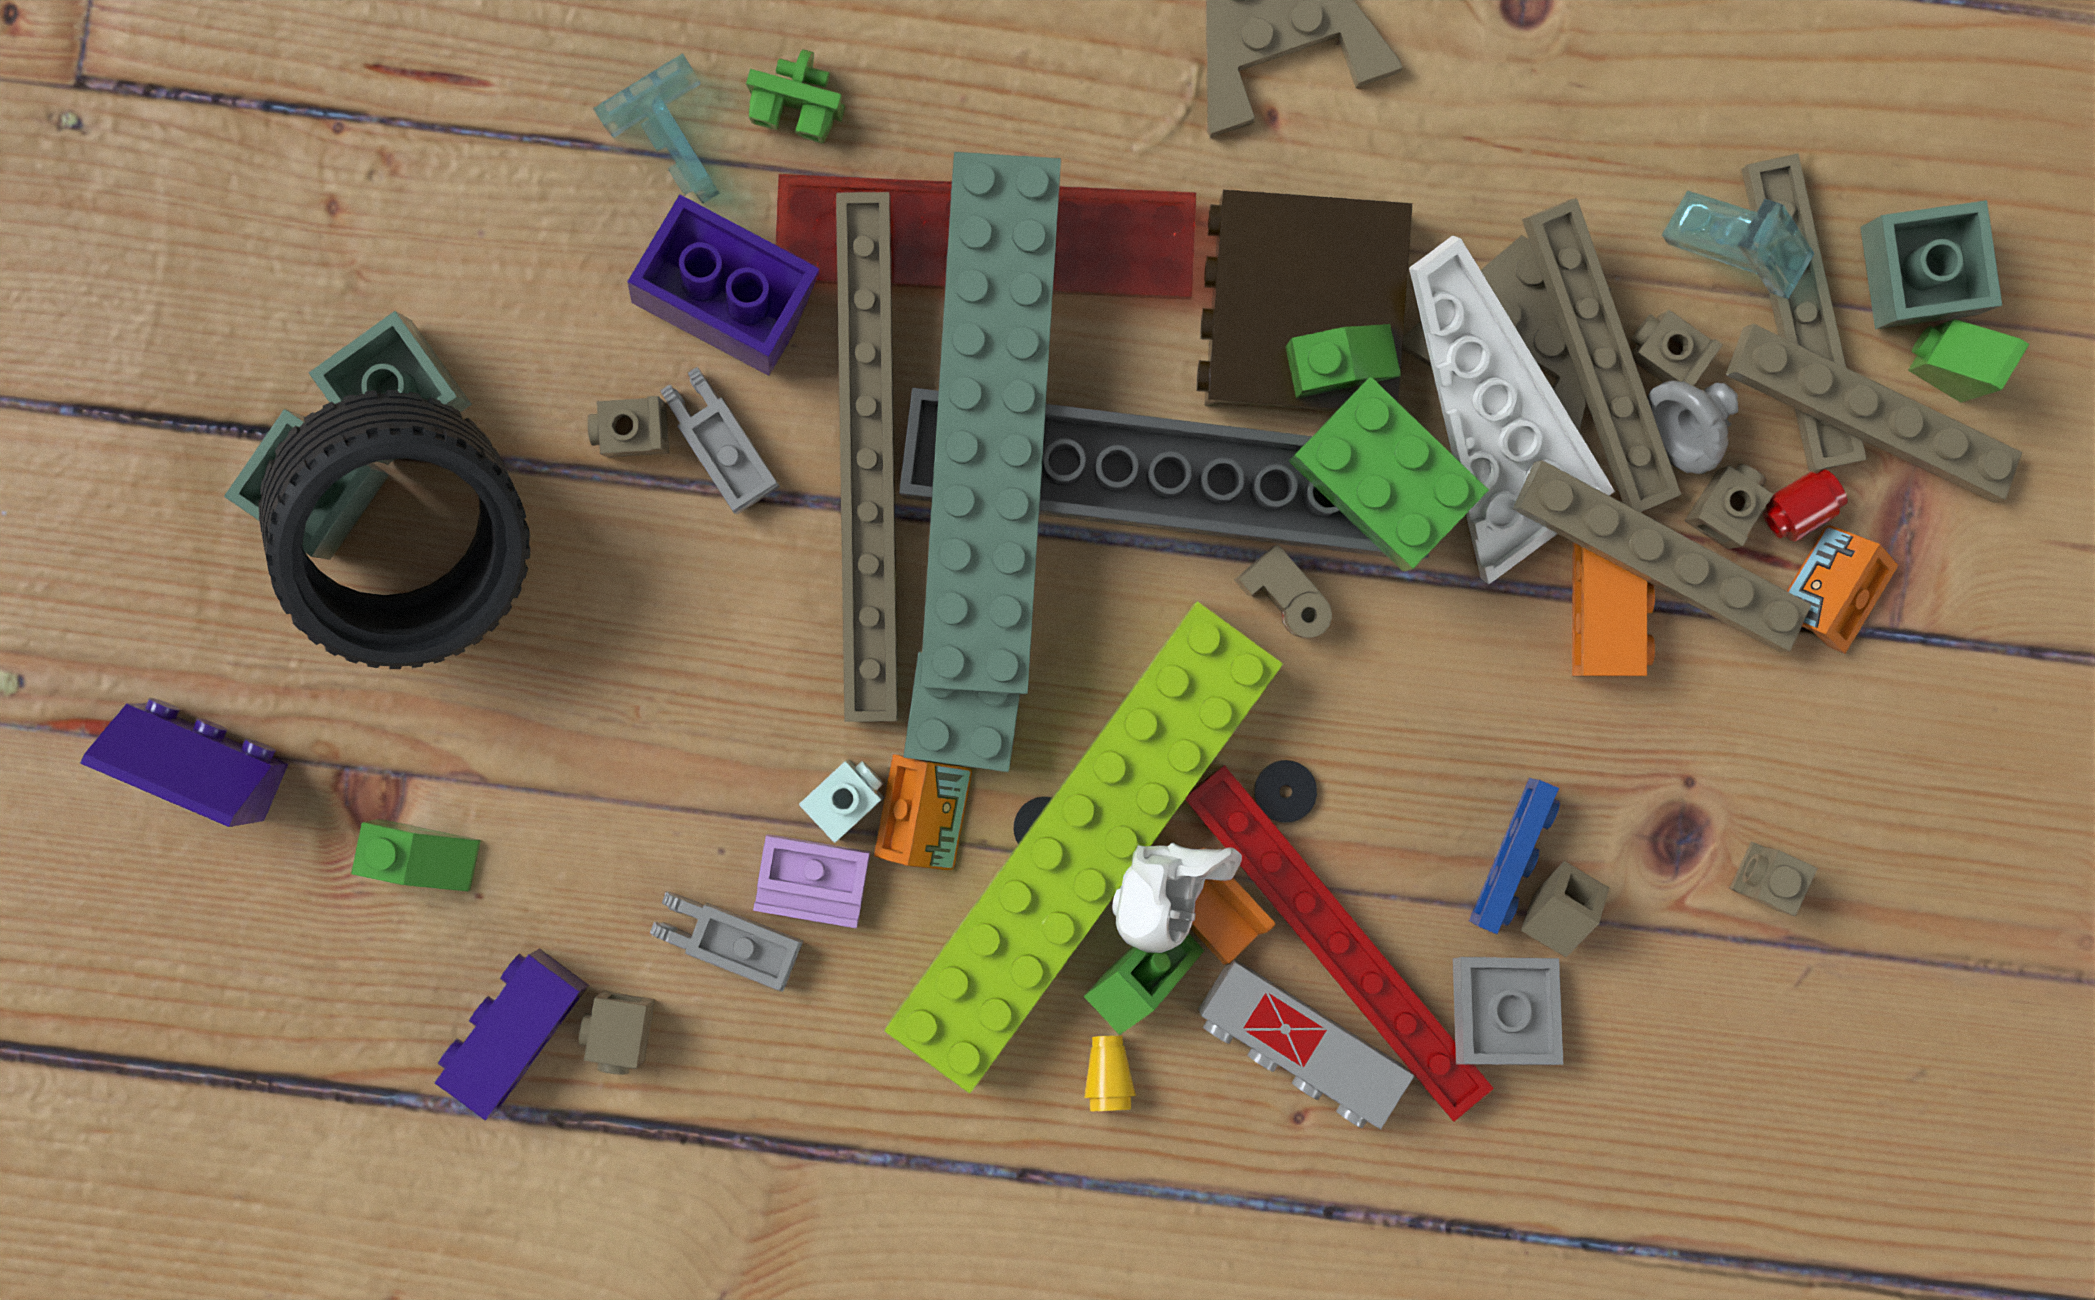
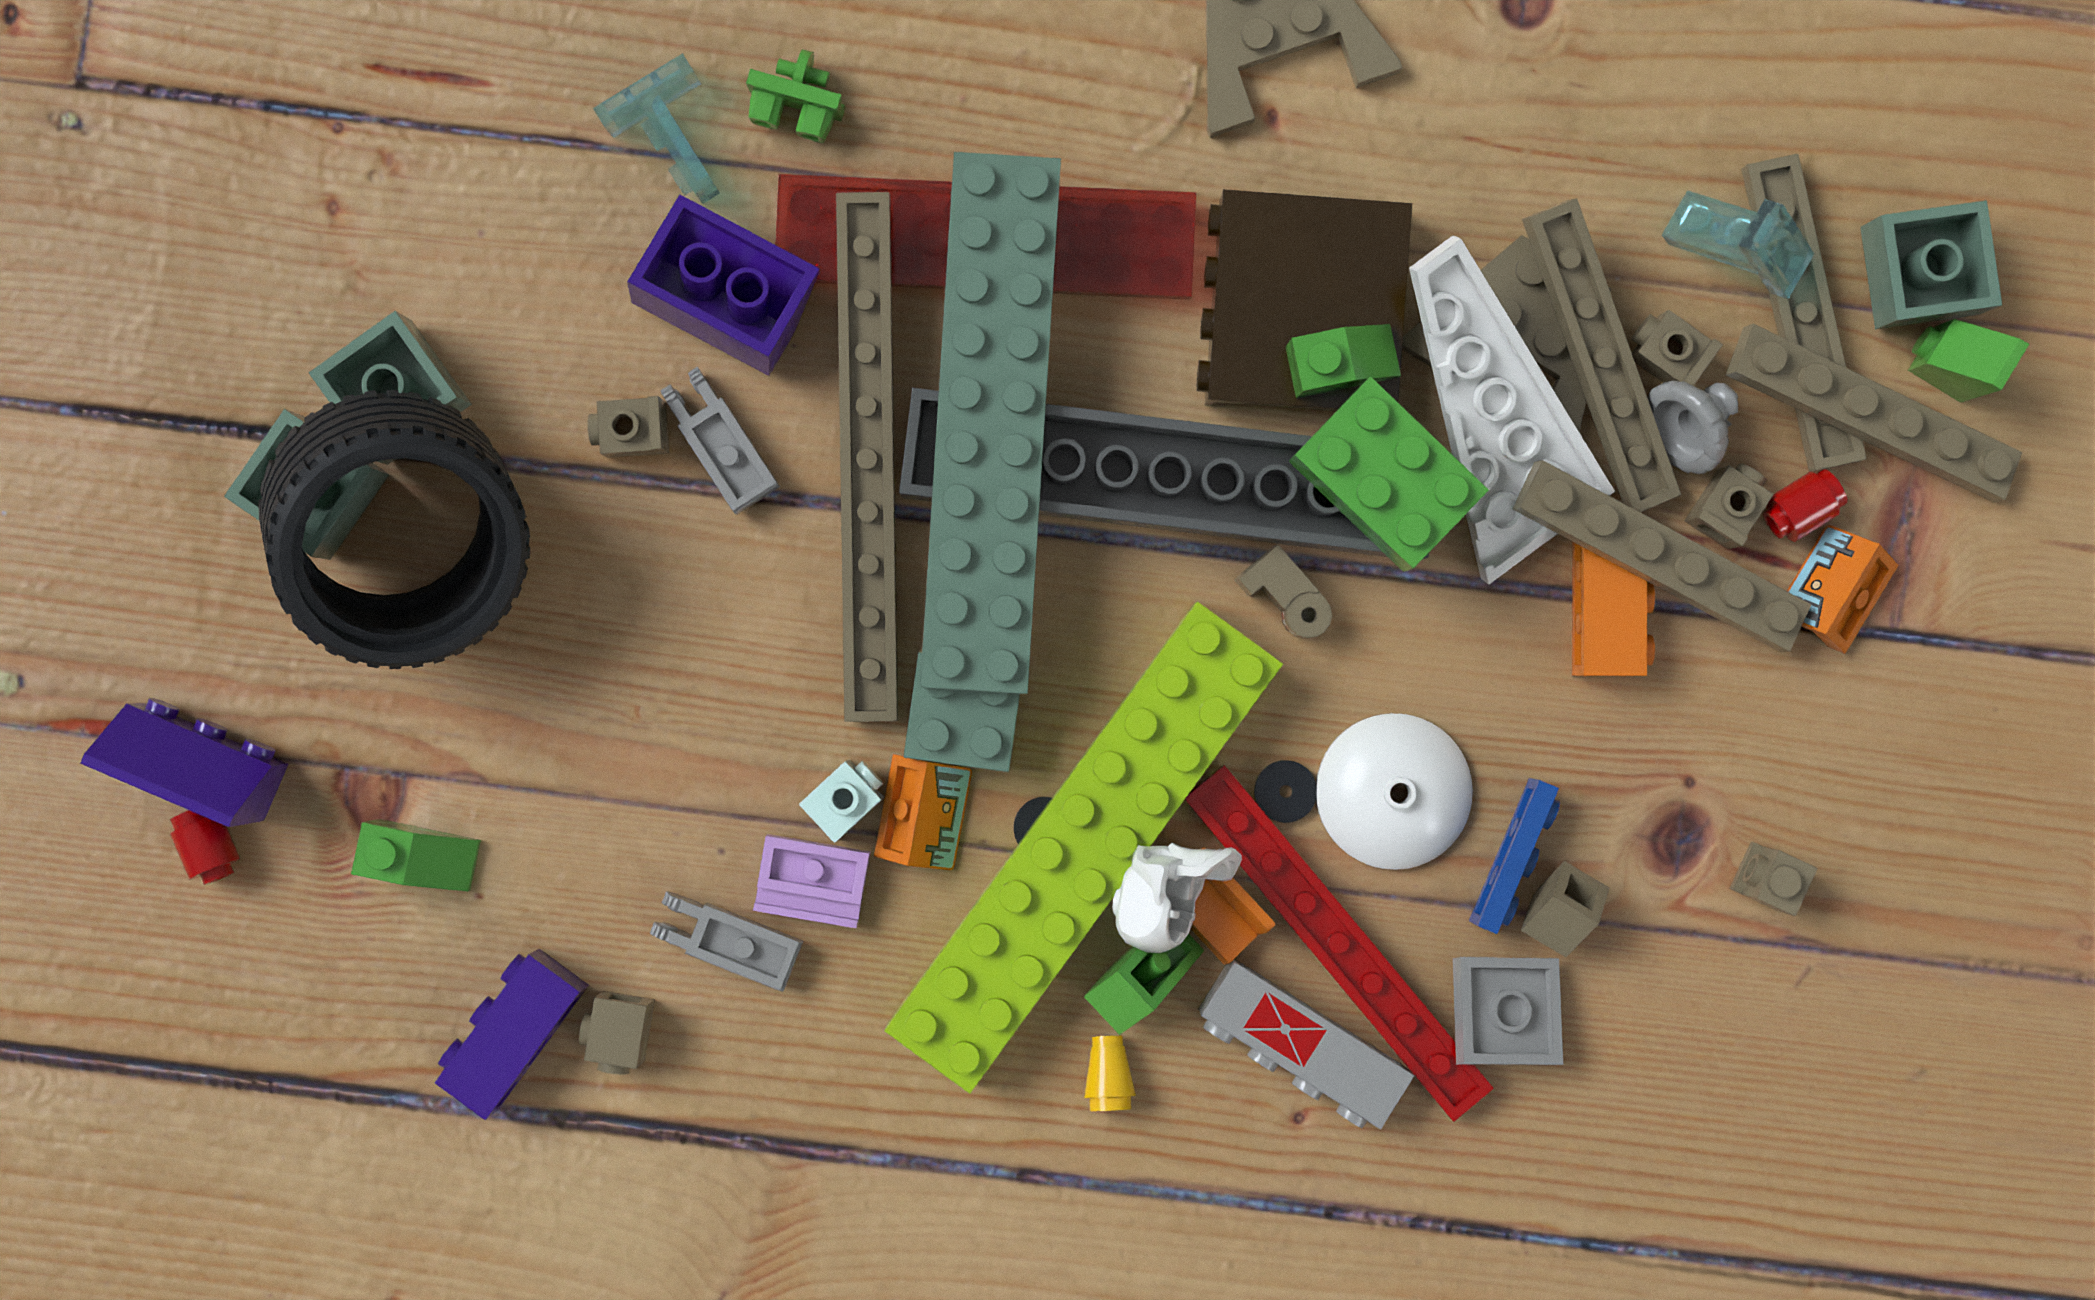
none -> red brick [170,810,241,885]
none -> white dish [1316,713,1473,870]

